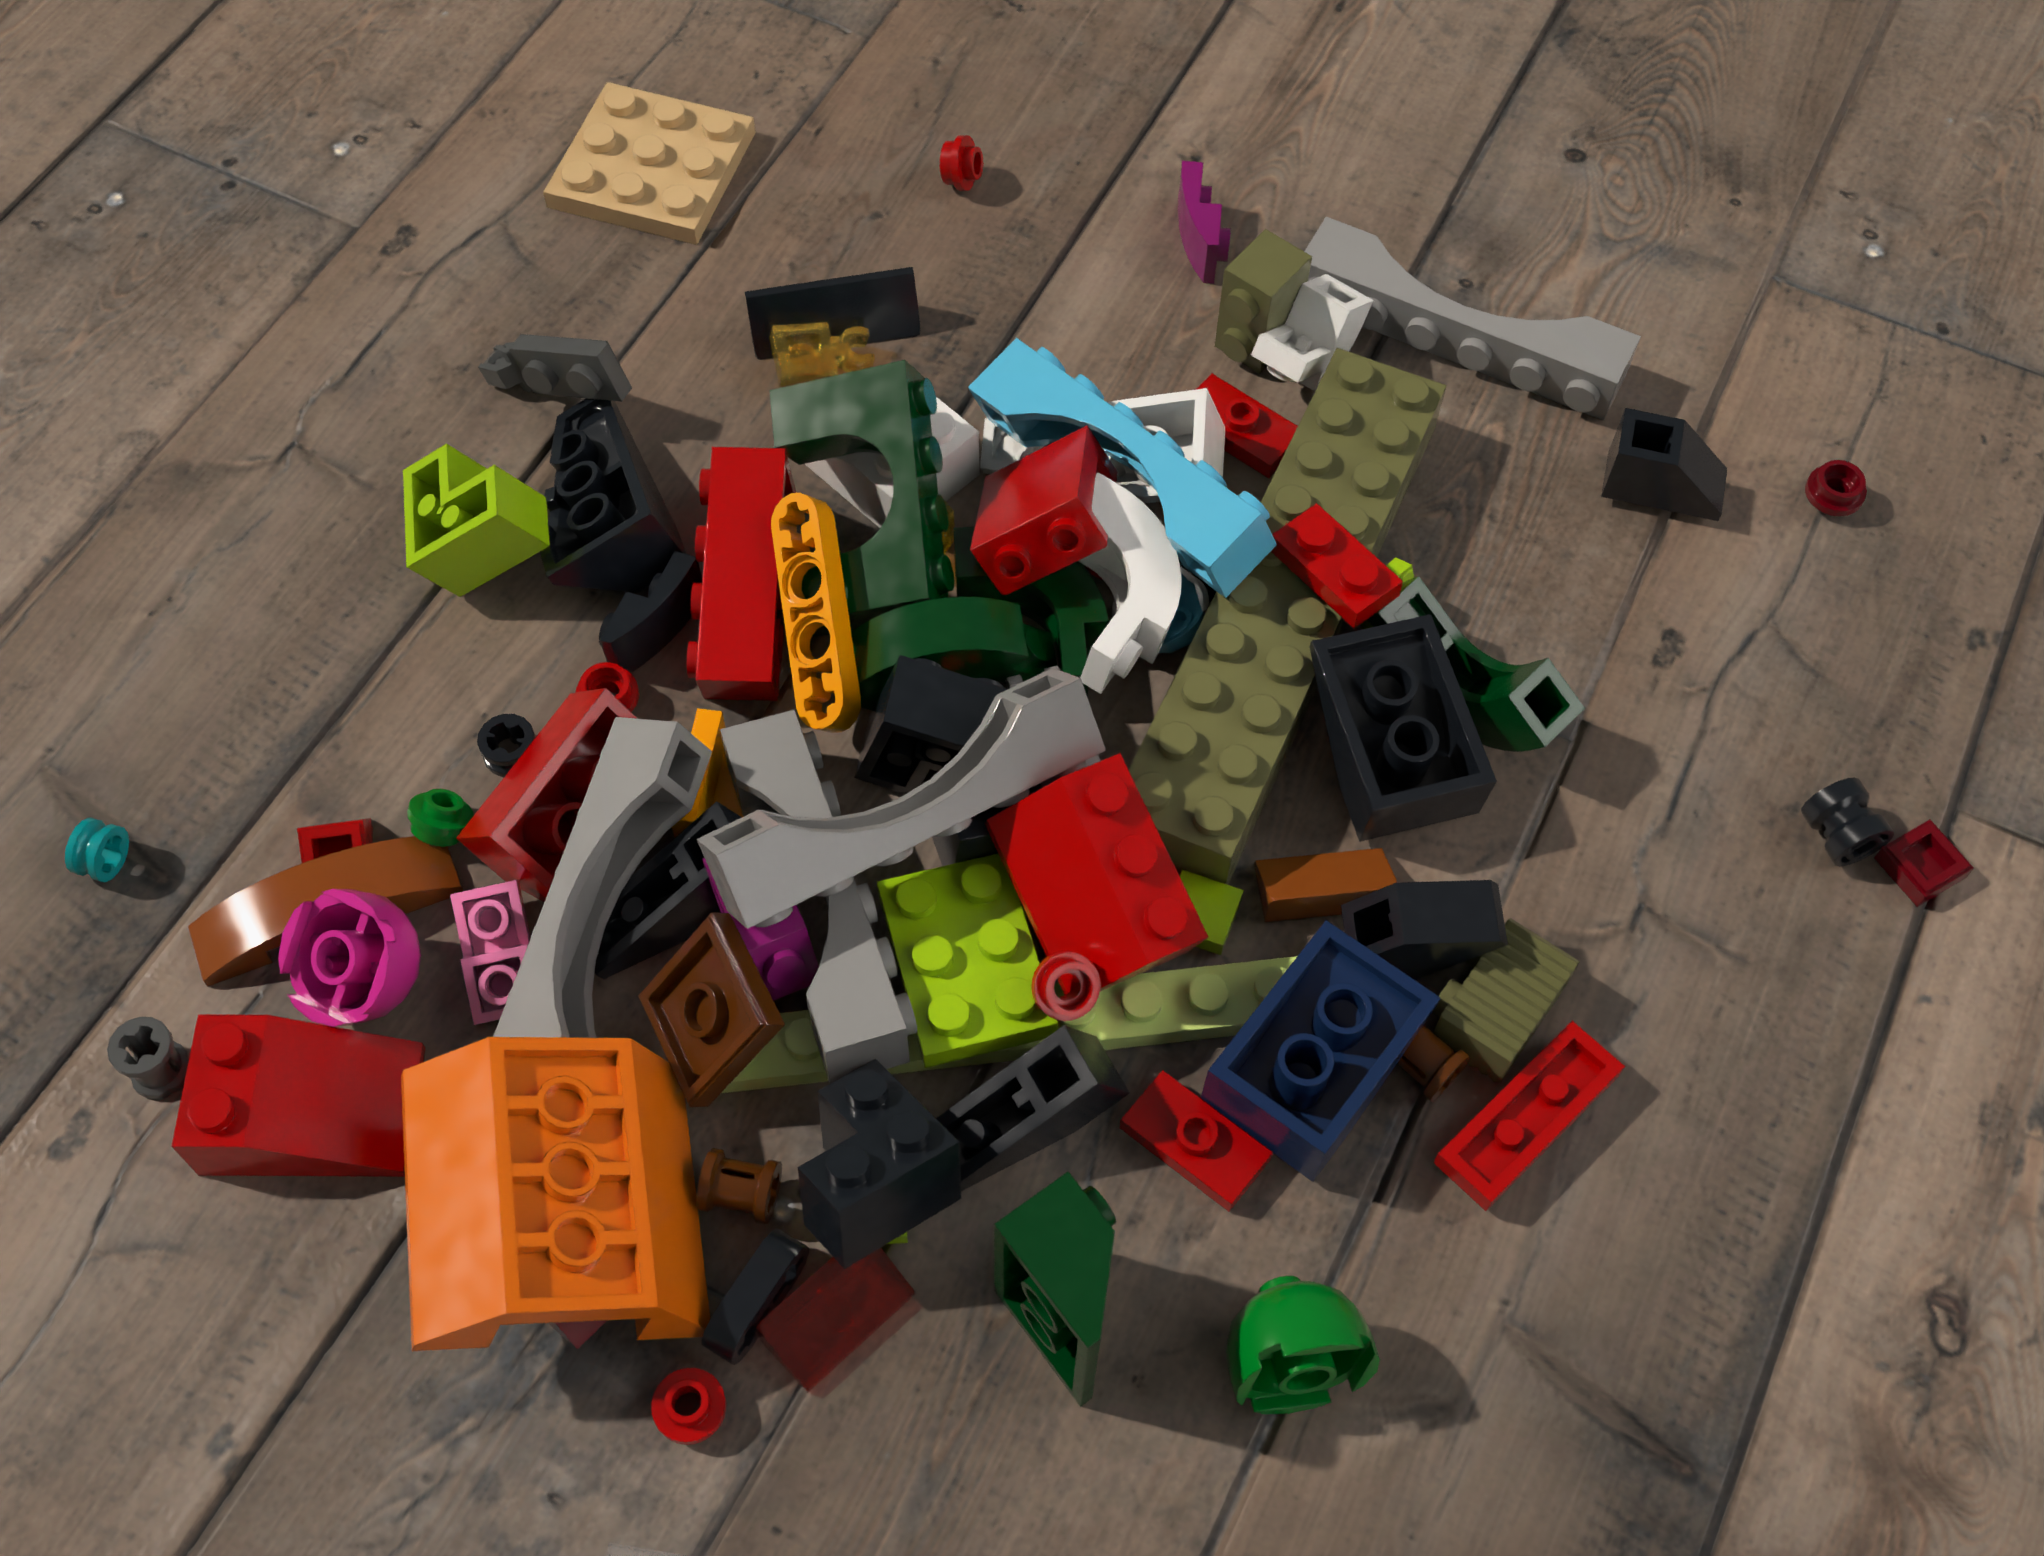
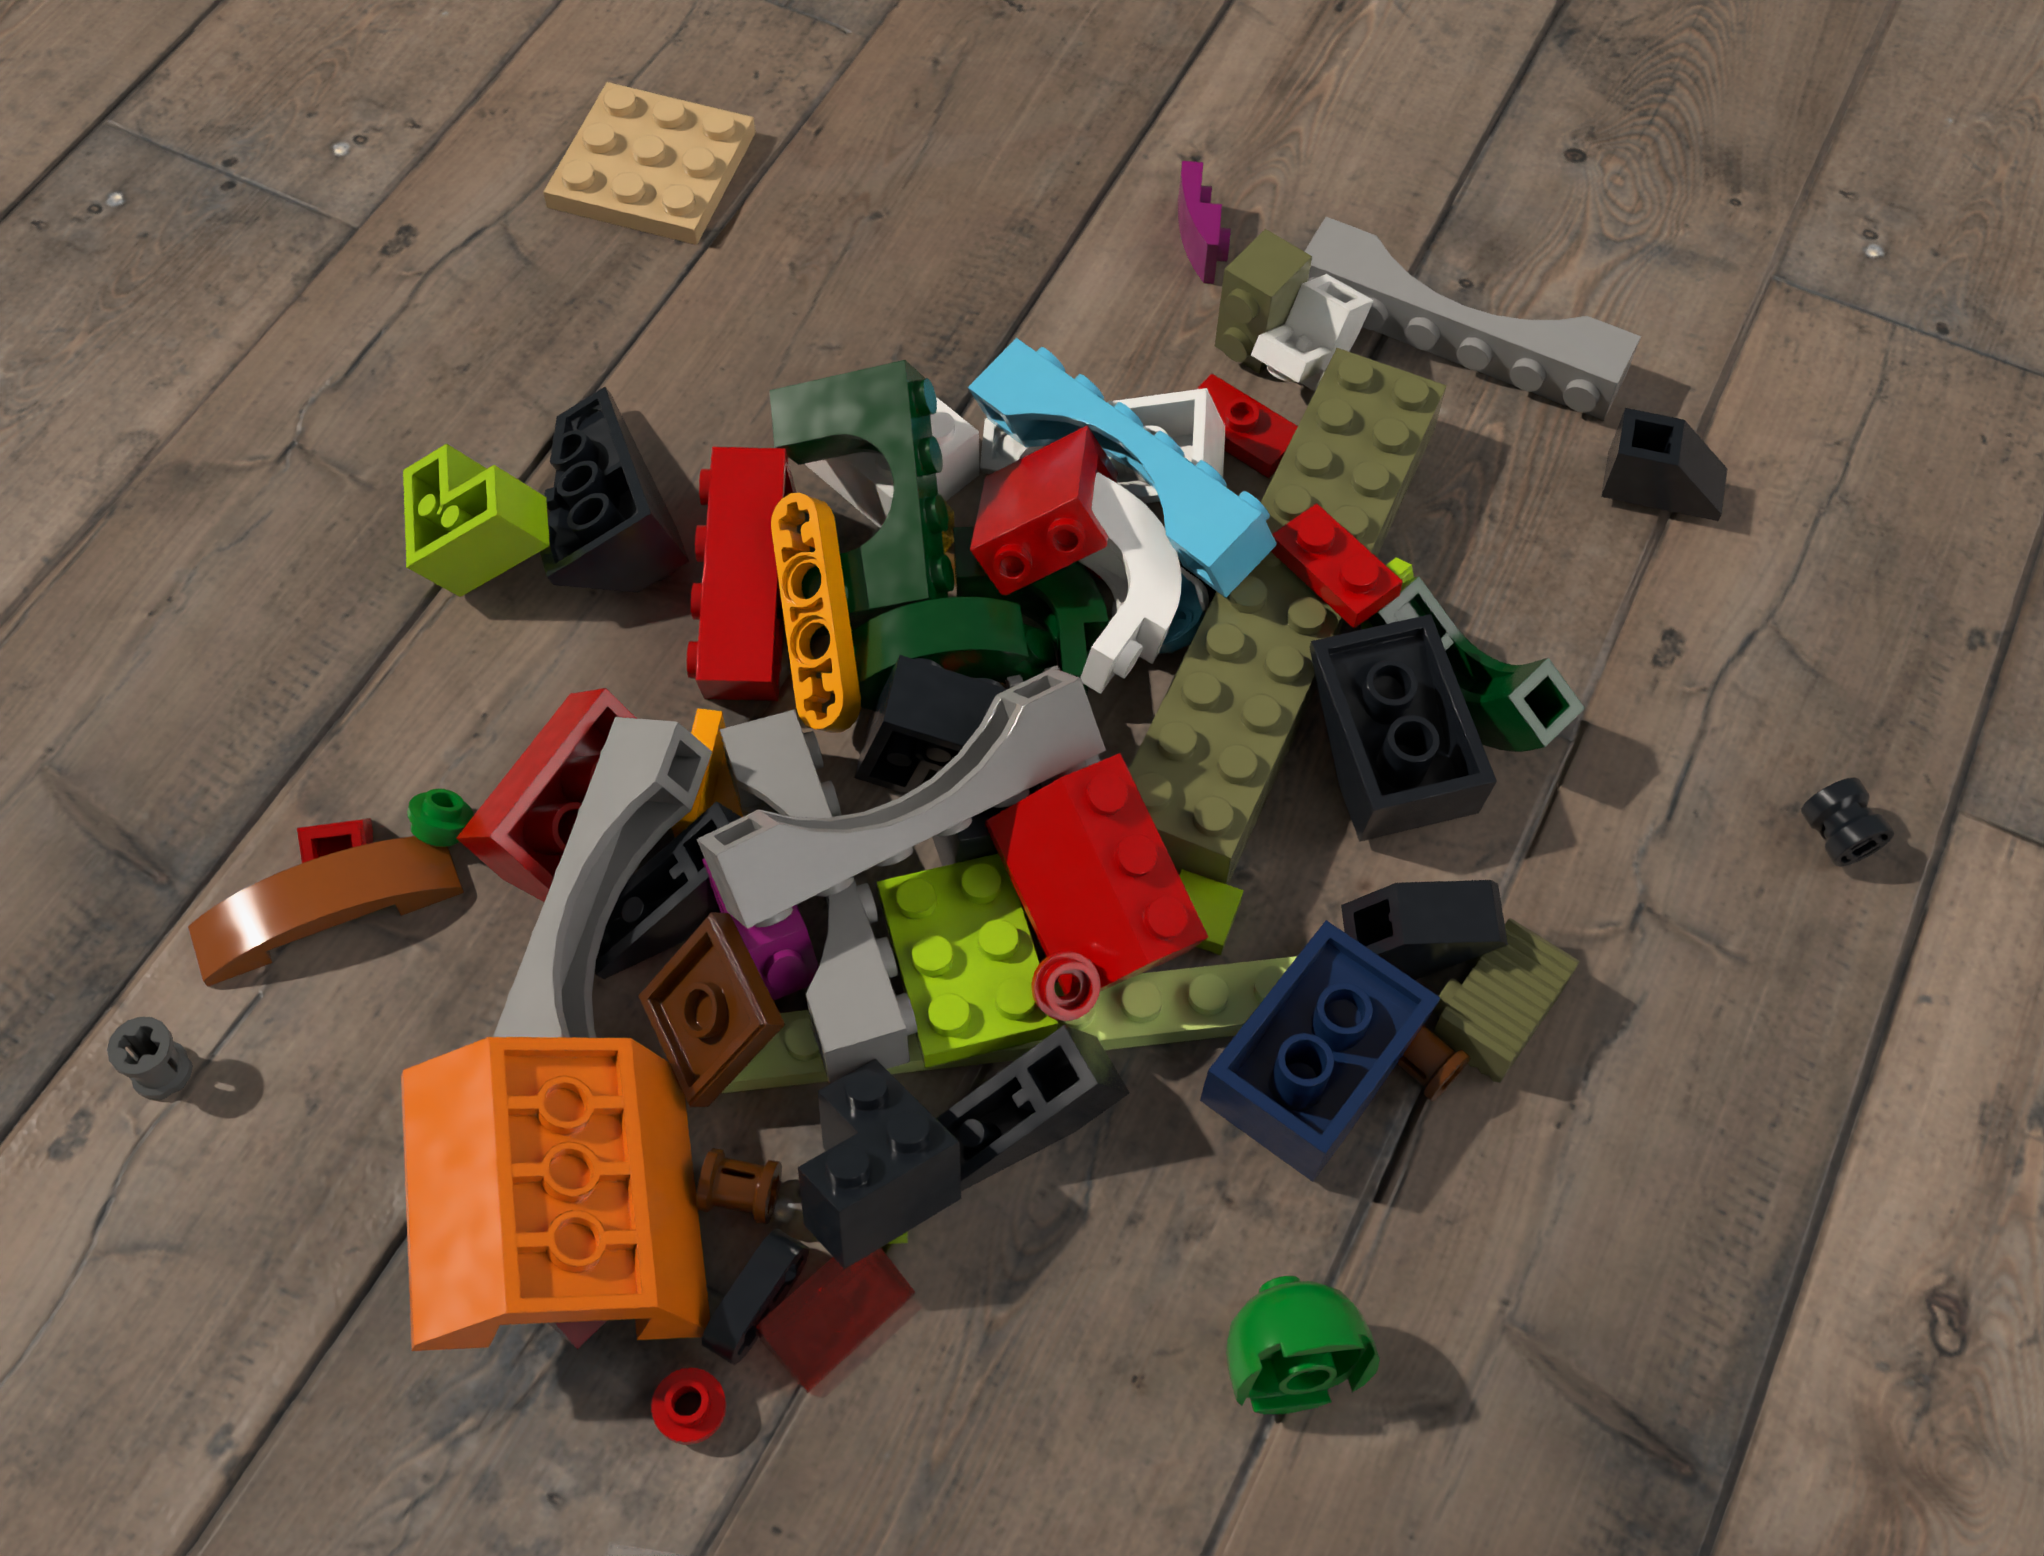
teal bush [65,817,129,882] -> none
red slope [171,1014,426,1177] -> none
dark pink cylinder [278,889,421,1027] -> none
bright pink slope [450,880,531,1025] -> none
black bush [477,714,535,778] -> none
dark grey hinge [478,334,632,402] -> none
red plate [576,662,639,712] -> none
black slope [599,551,703,673] -> none
black slope [745,267,921,360] -> none
clear yellow plate [770,322,875,387] -> none
red plate [940,135,983,191] -> none
dark green slope [994,1171,1116,1407] -> none
red plate [1119,1070,1273,1212] -> none
dark orange slope [1254,848,1397,922] -> none
red plate [1433,1020,1625,1211] -> none
dark red plate [1805,460,1867,516] -> none
dark red tile [1874,819,1974,907] -> none

